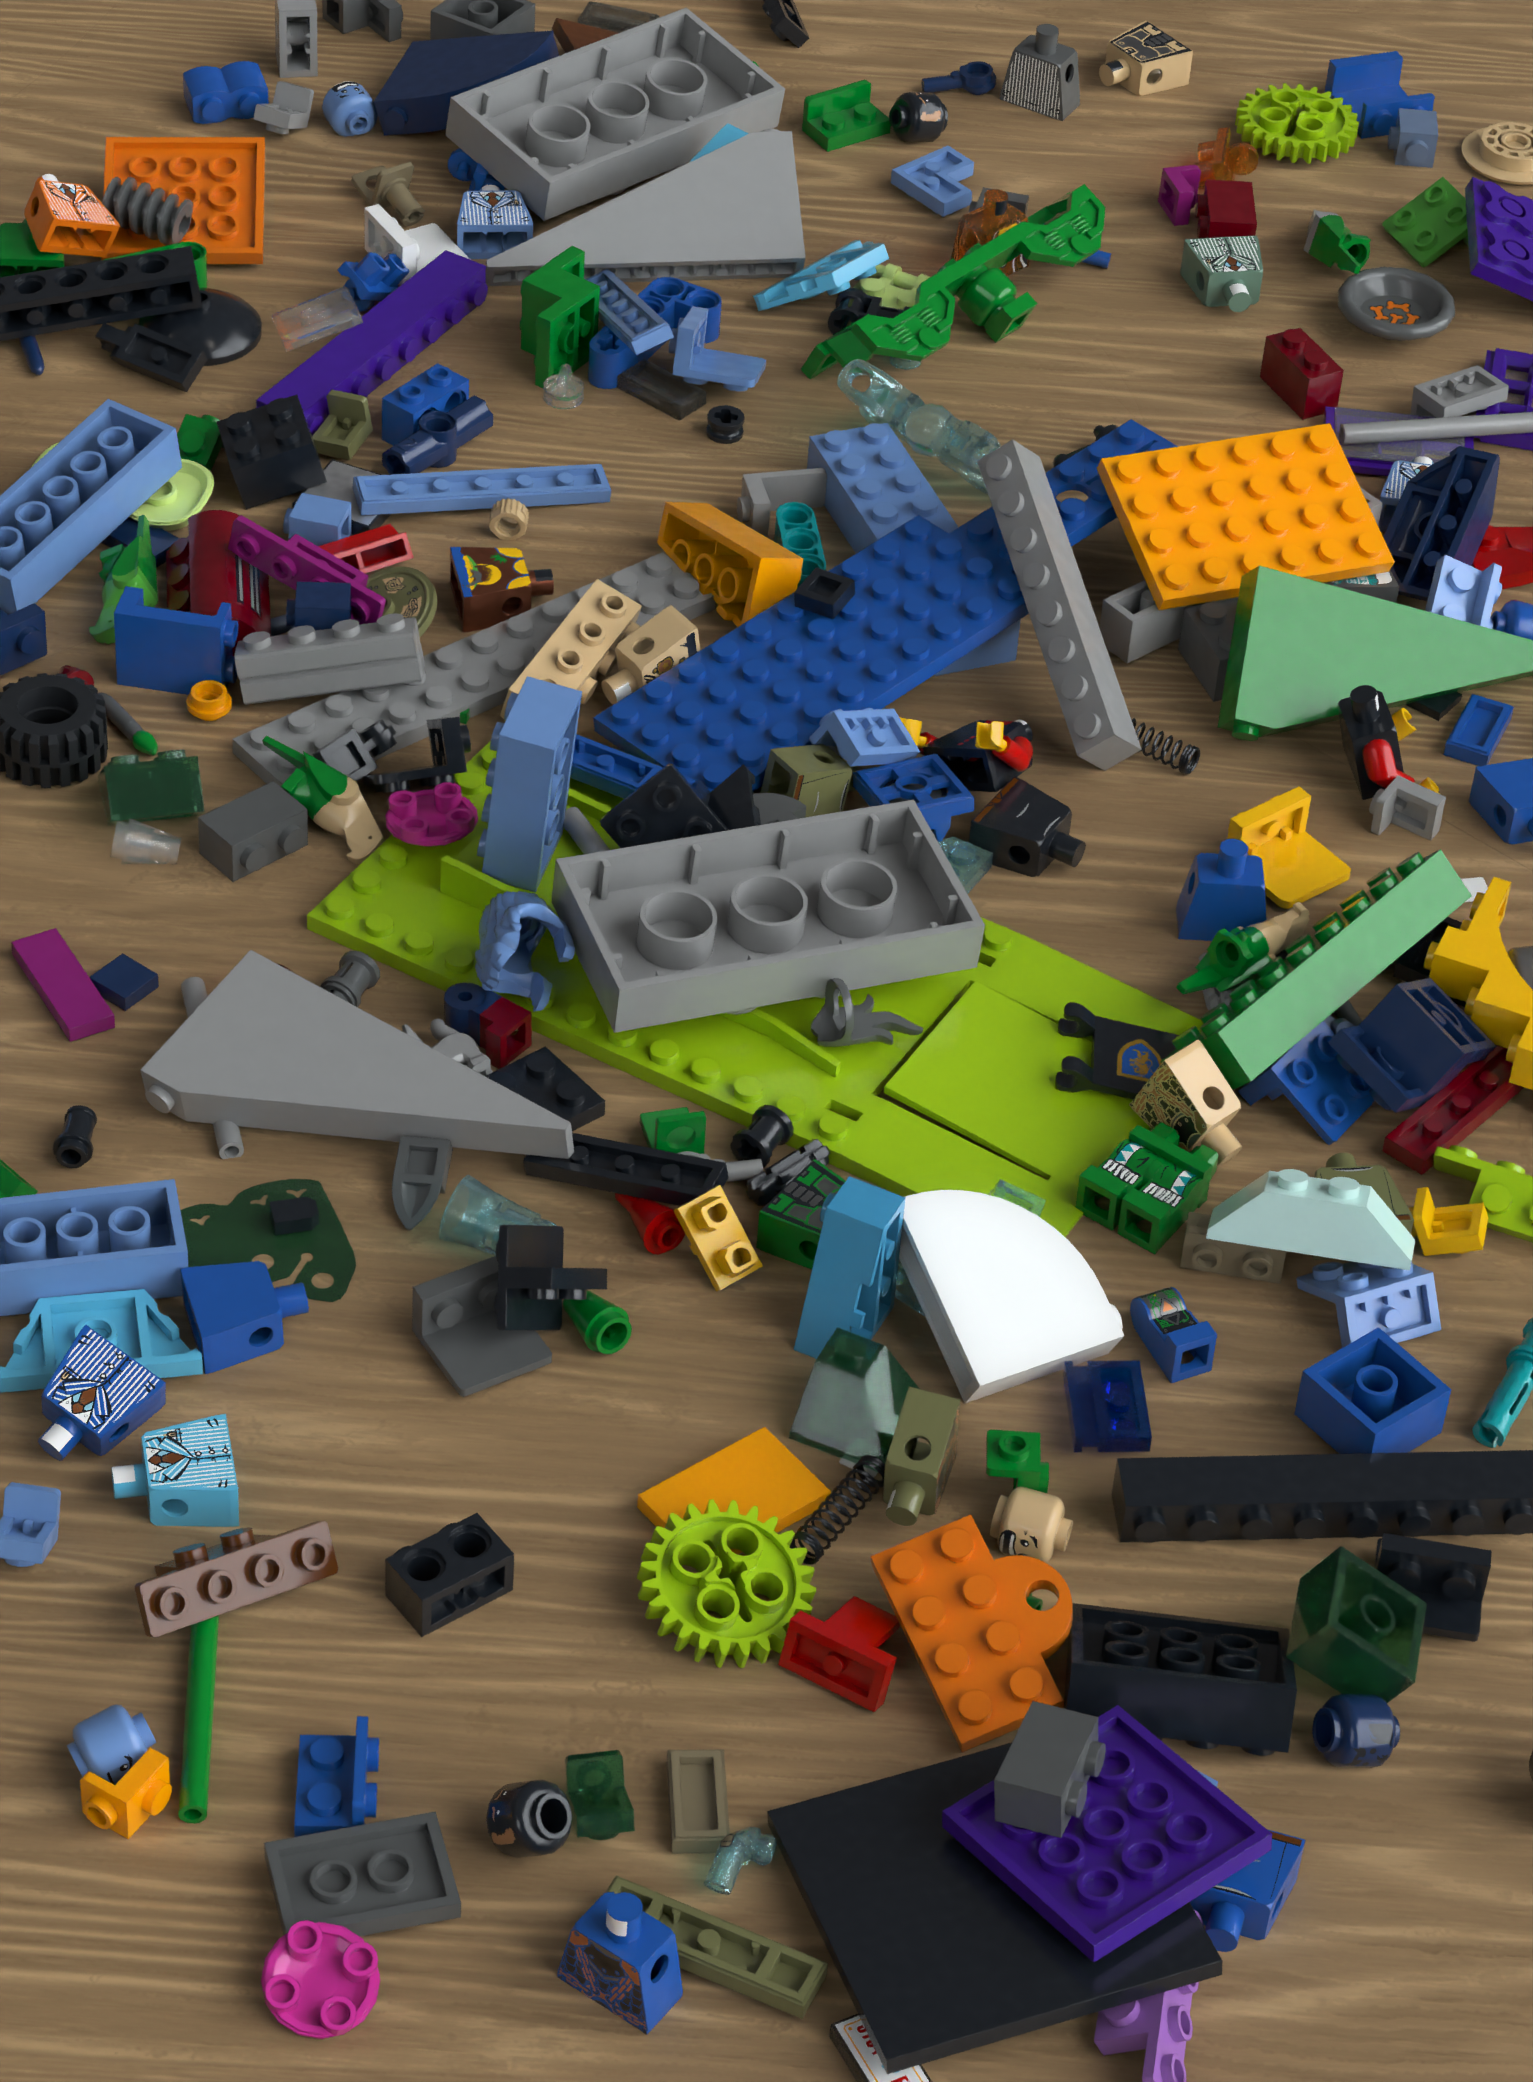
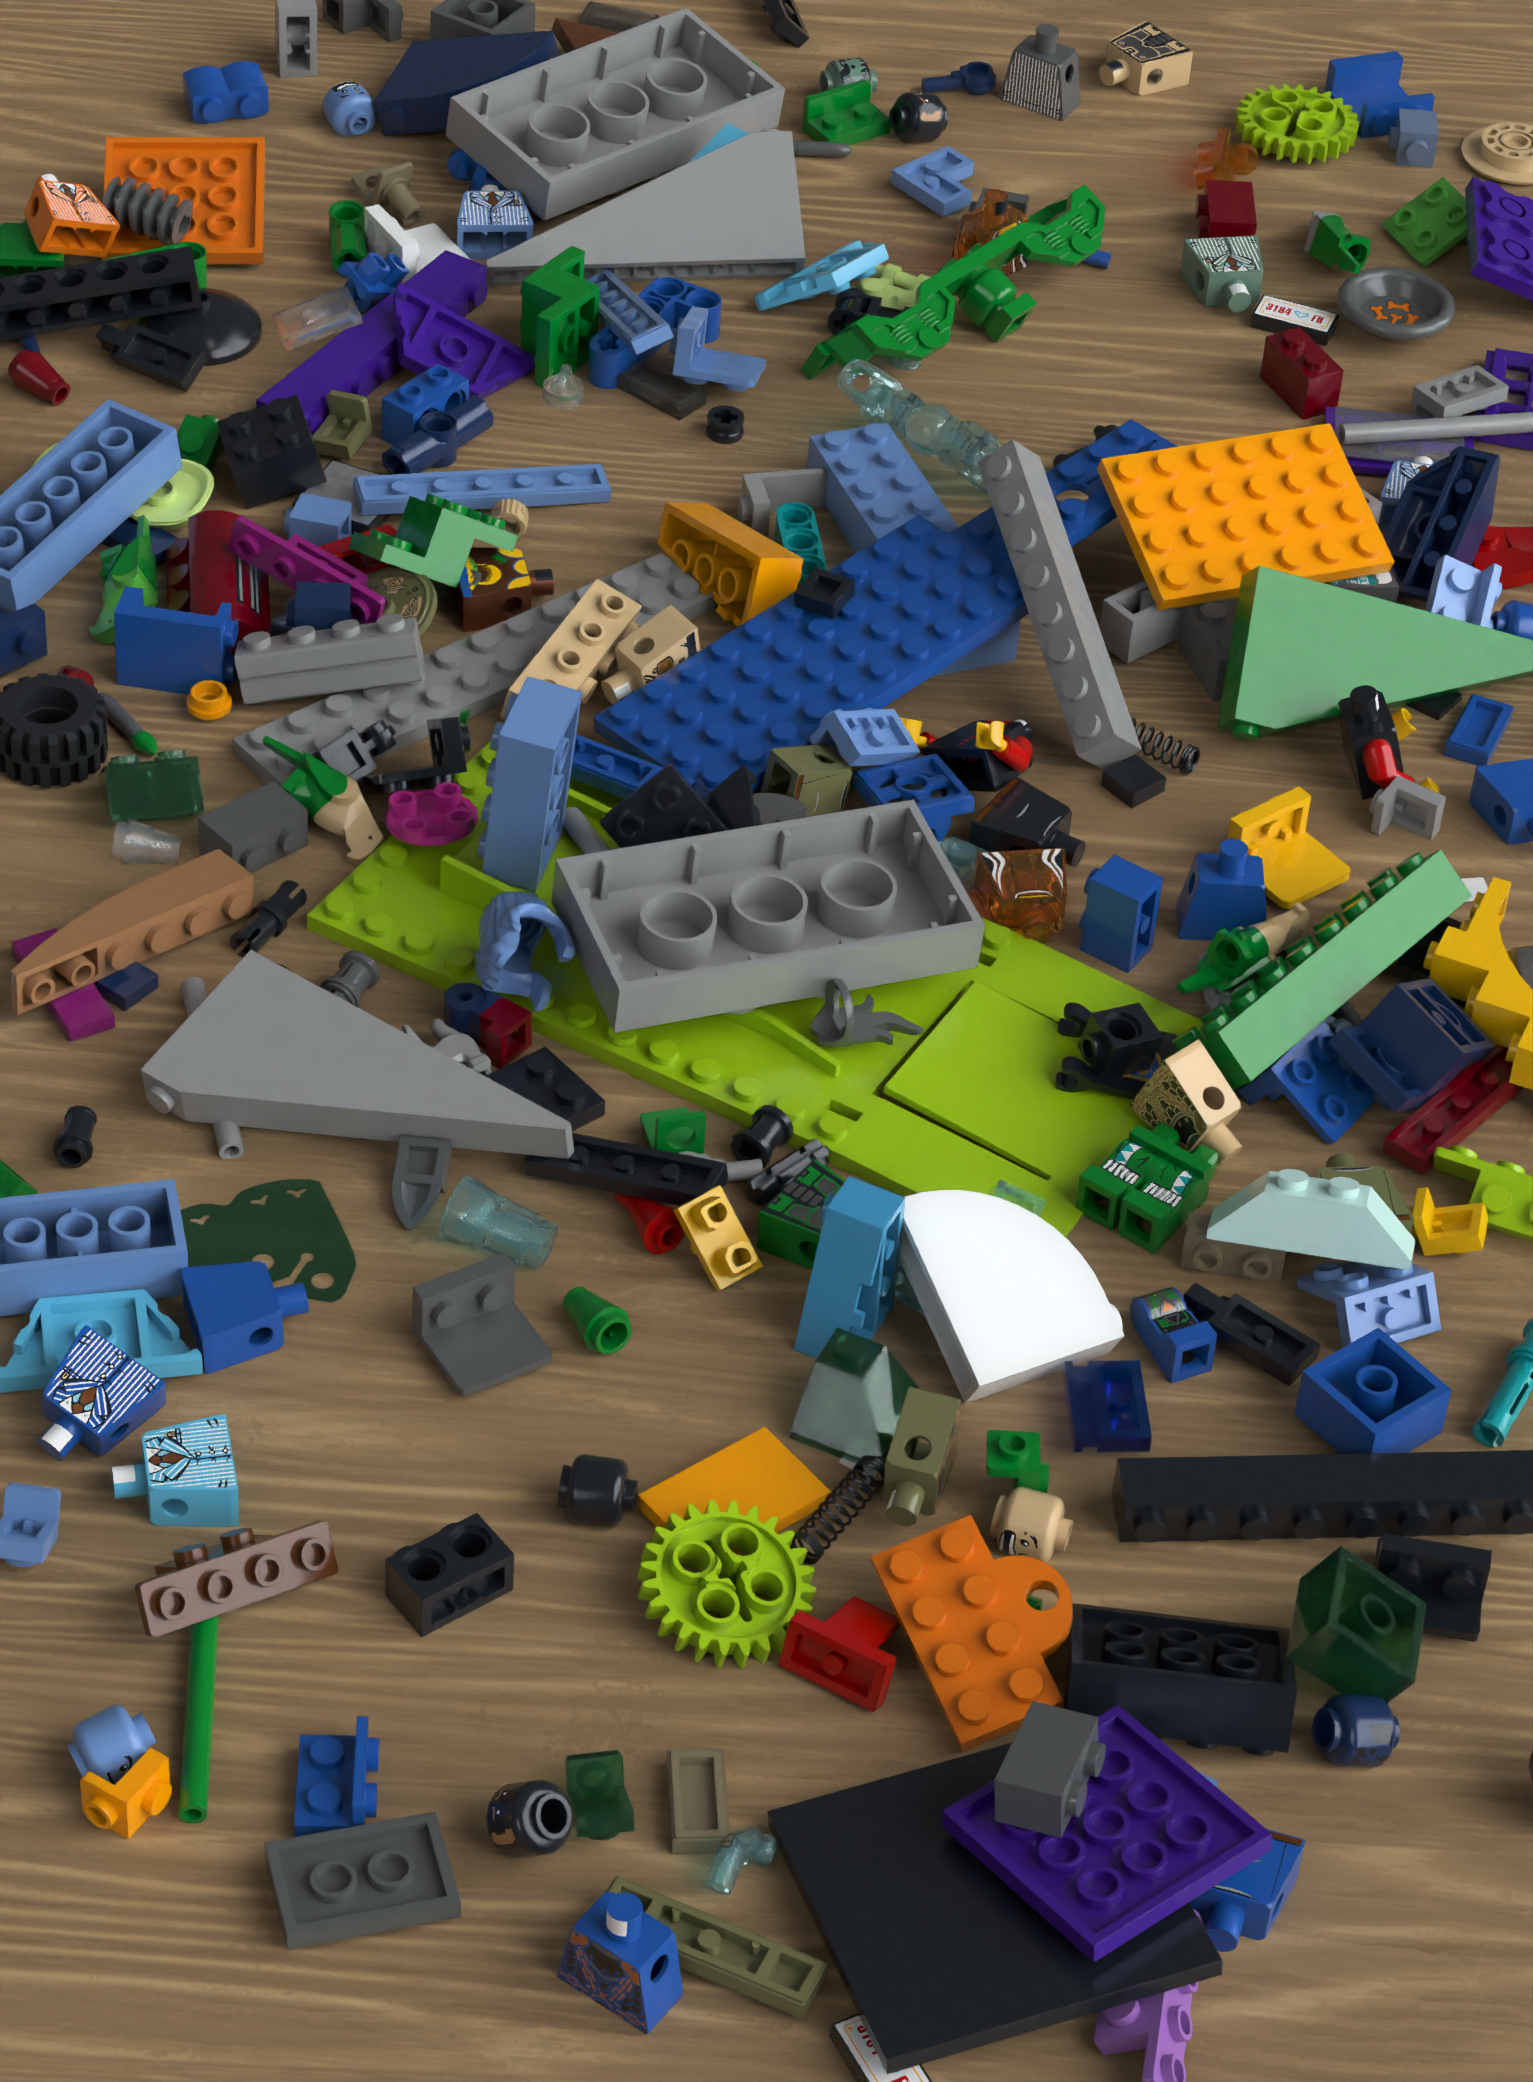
light grey bracket [253,81,314,134] -> none
dark pink dish [261,1920,380,2039] -> none
black piece [269,1197,319,1236] -> none
black bracket [494,1225,607,1330] -> none
magenta bracket [1158,165,1201,226] -> none
none -> dark red cone [8,350,70,405]
none -> medium nougat slope [11,849,253,1015]
none -> black pin [230,880,307,957]
none -> green piece [329,200,366,277]
none -> bracket [348,493,518,588]
none -> dark purple wing [393,283,536,399]
none -> black head [557,1454,638,1528]
none -> dark grey piece [793,140,852,158]
none -> sand green head [819,57,878,99]
none -> clear orange torso [973,848,1067,944]
none -> black brick [1077,1003,1163,1081]
none -> blue brick [1079,855,1163,973]
none -> black tile [1101,755,1166,808]
none -> black hinge [1183,1282,1321,1386]
none -> tile [1250,294,1339,346]

